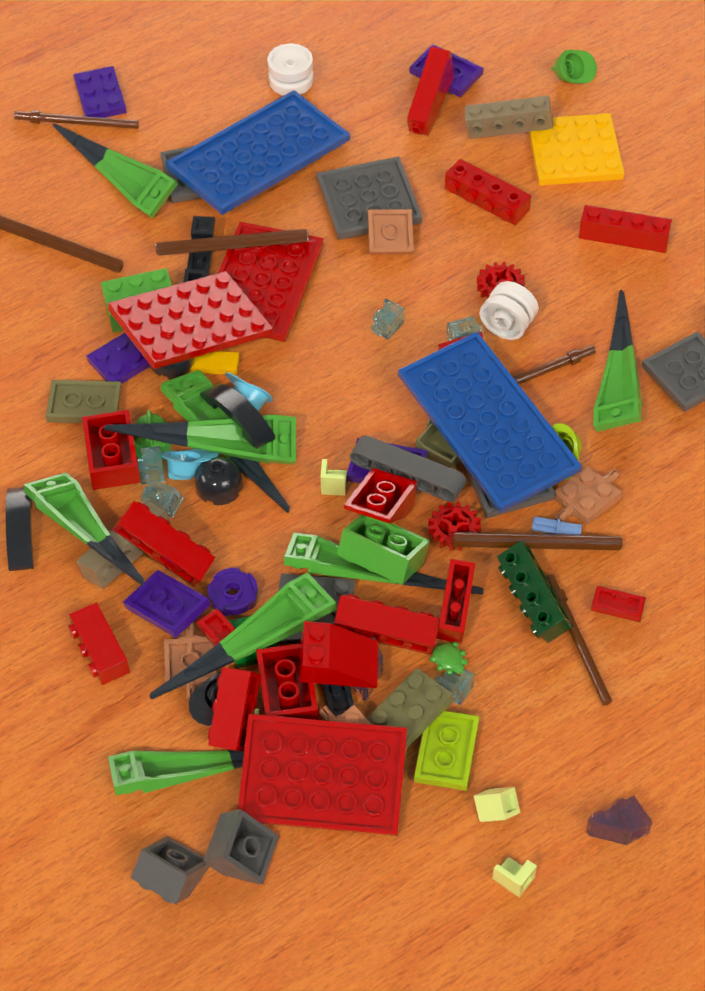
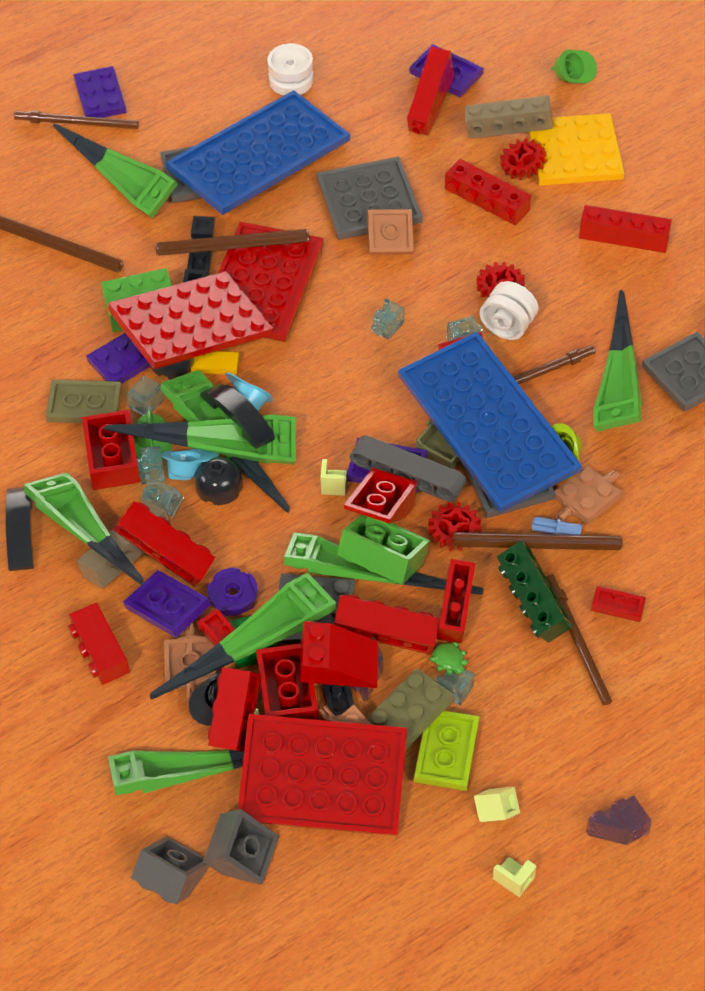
none -> clear light blue panel [127,376,164,416]
none -> red gear [500,138,547,180]

